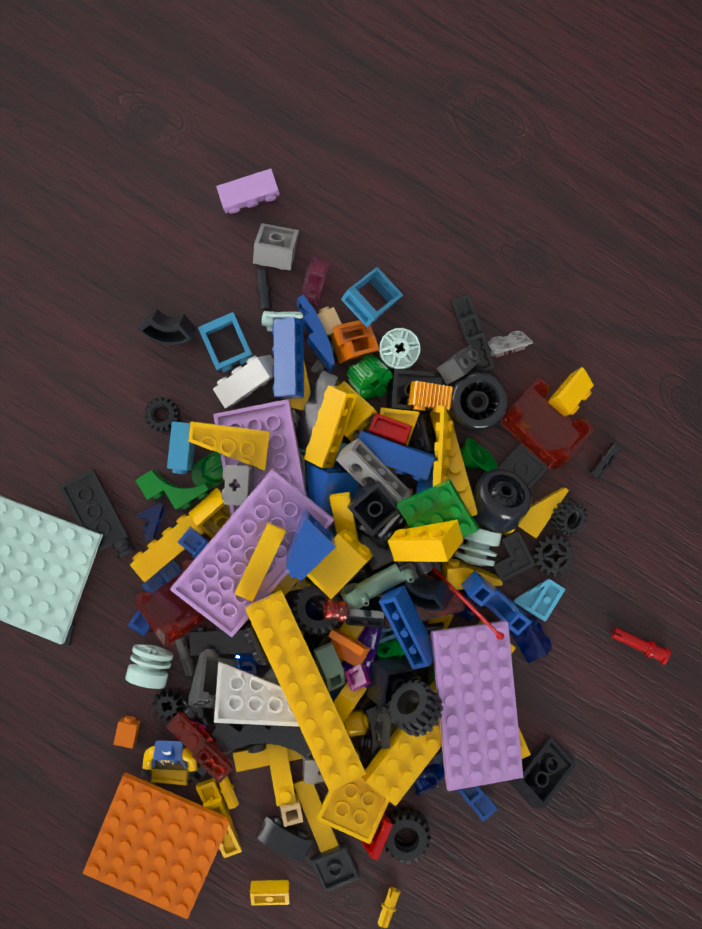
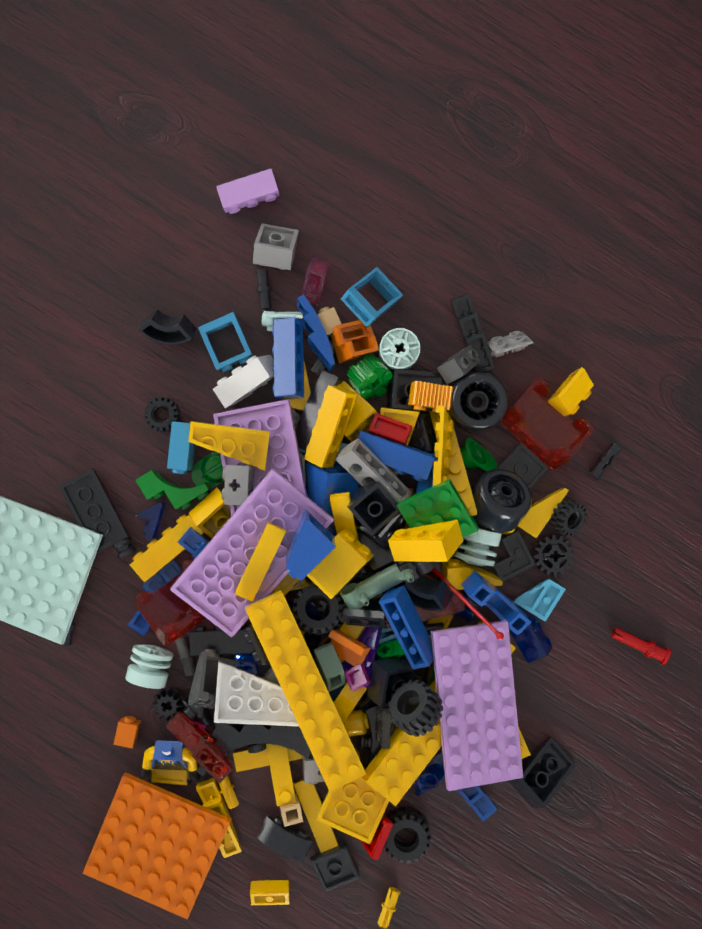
clear red wheel [323,599,348,621] -> none

